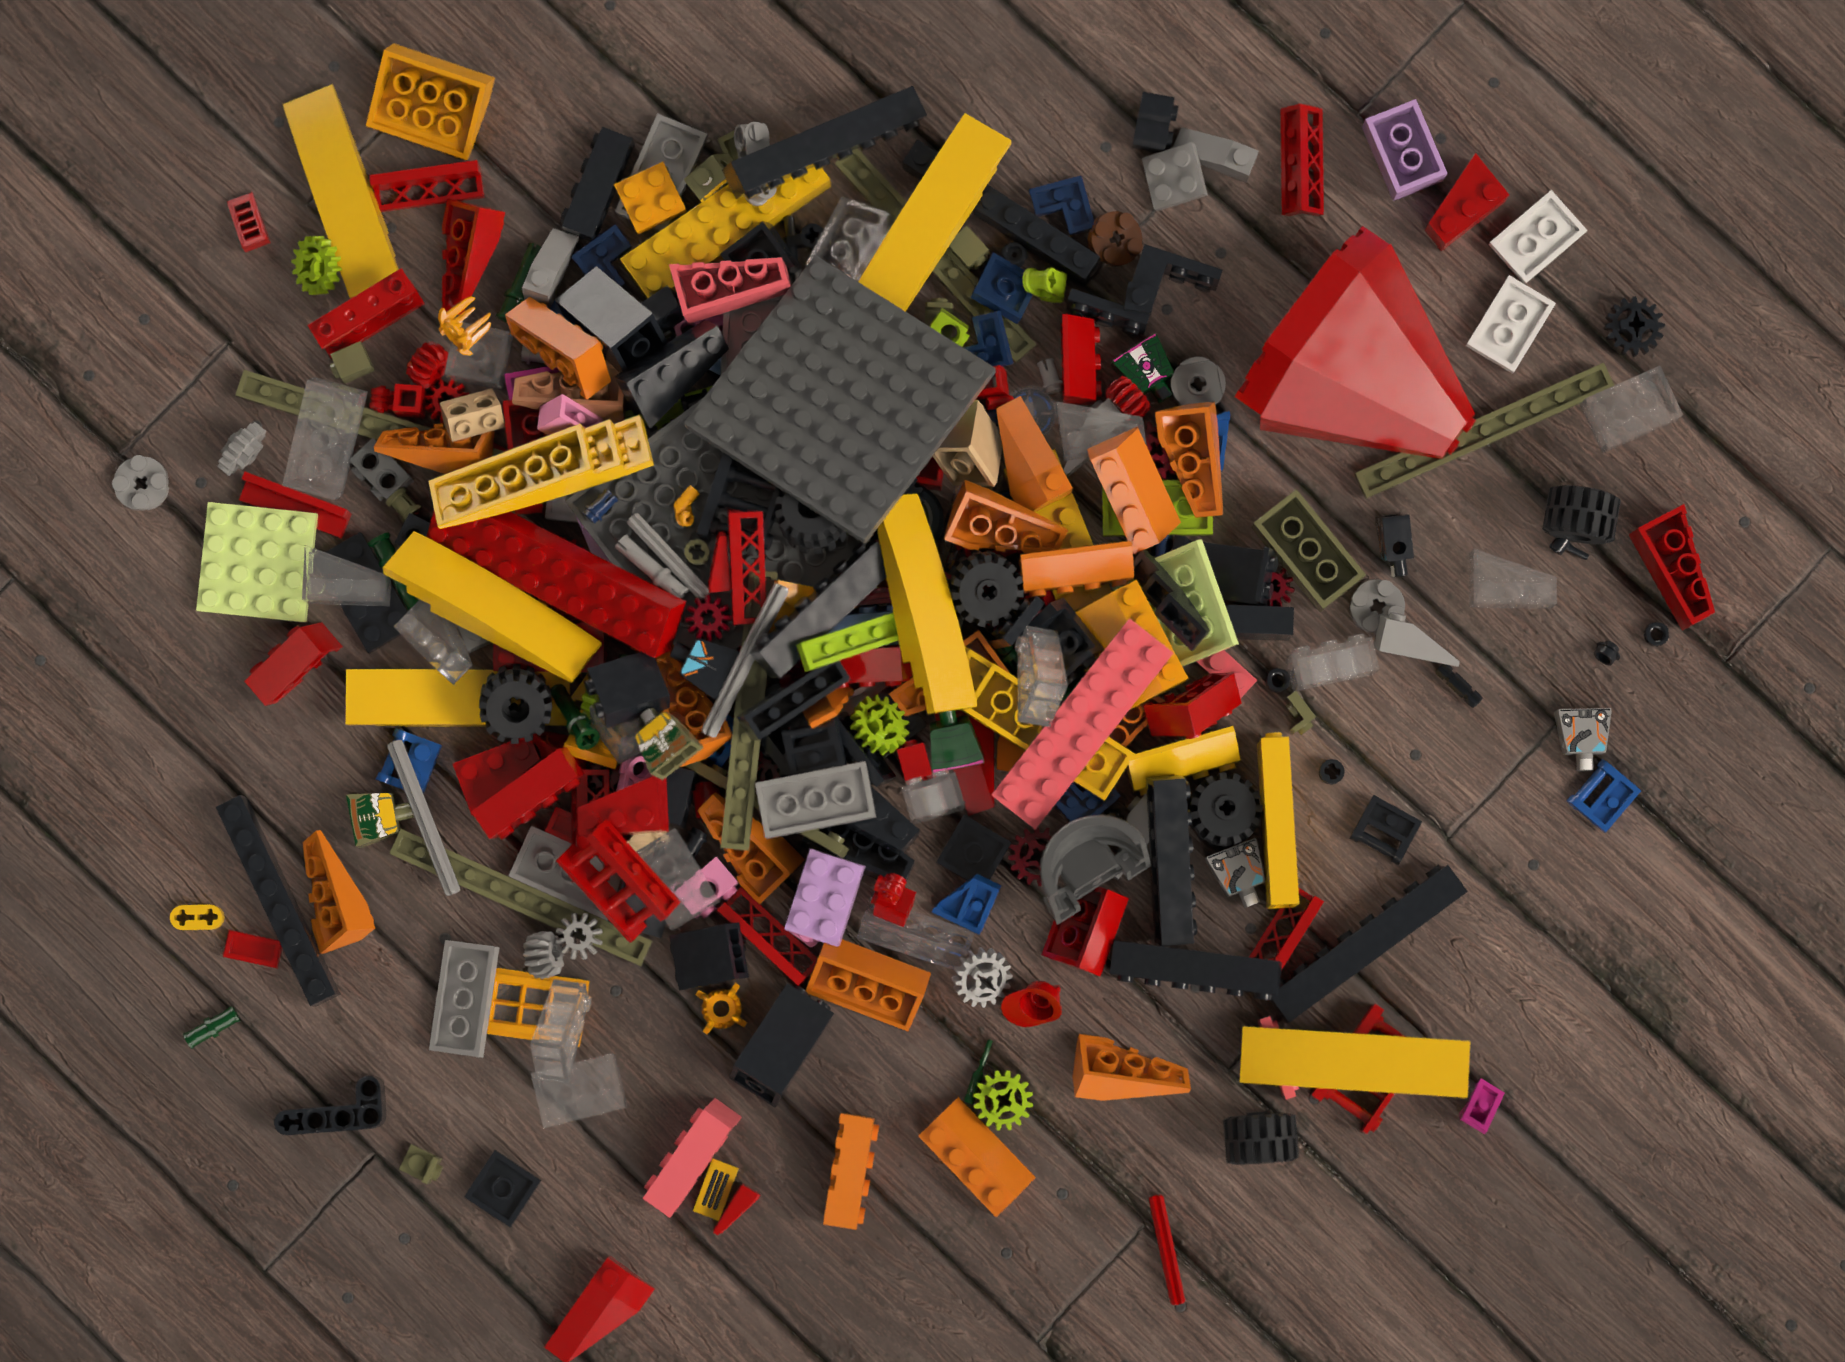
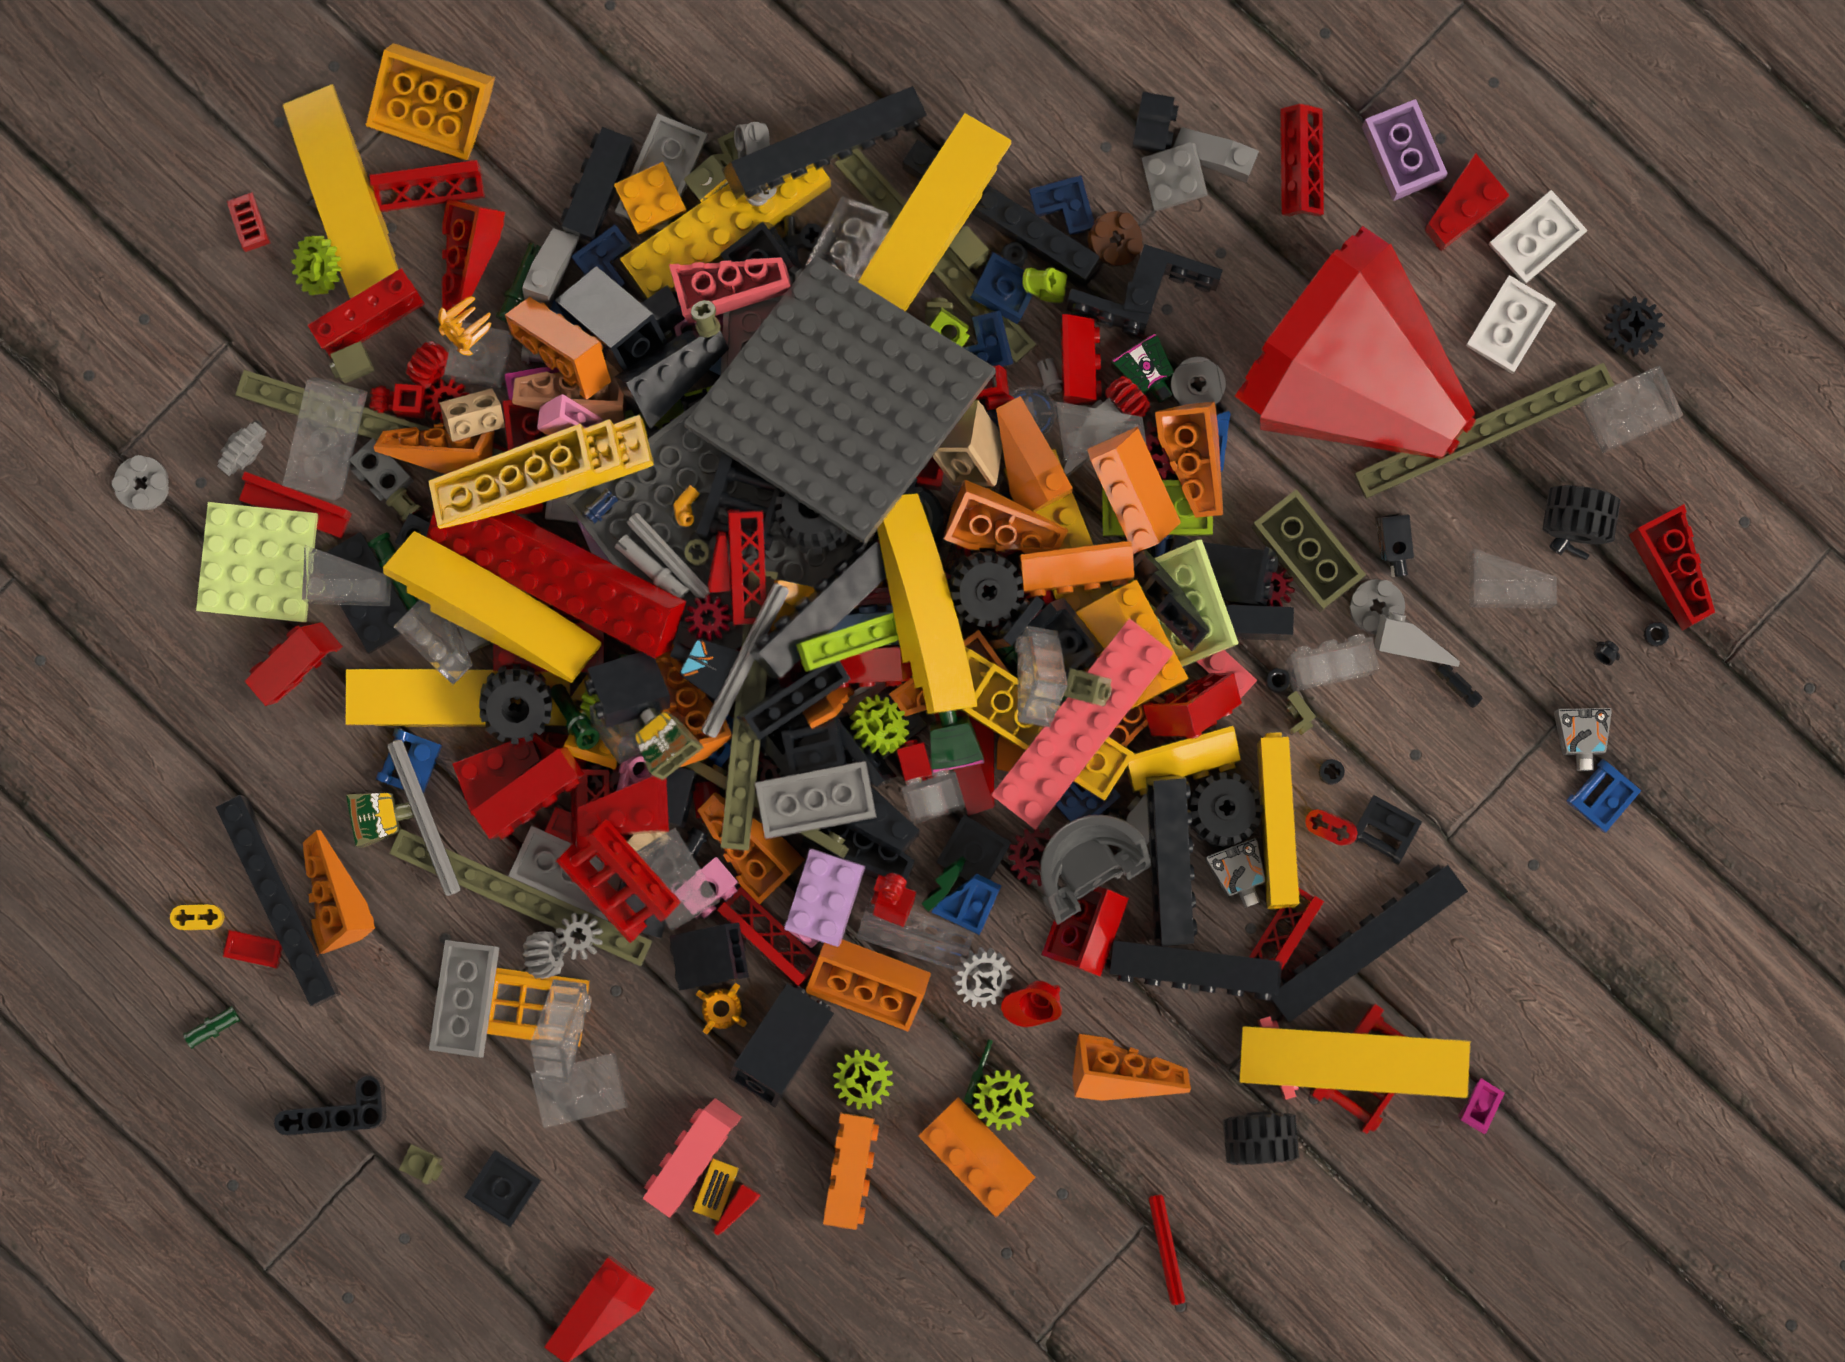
none -> olive bush [691,300,721,337]
none -> lime gear [833,1049,893,1110]
none -> dark green slope [921,856,966,912]
none -> olive bracket [1063,669,1112,706]
none -> red beam [1305,809,1358,846]

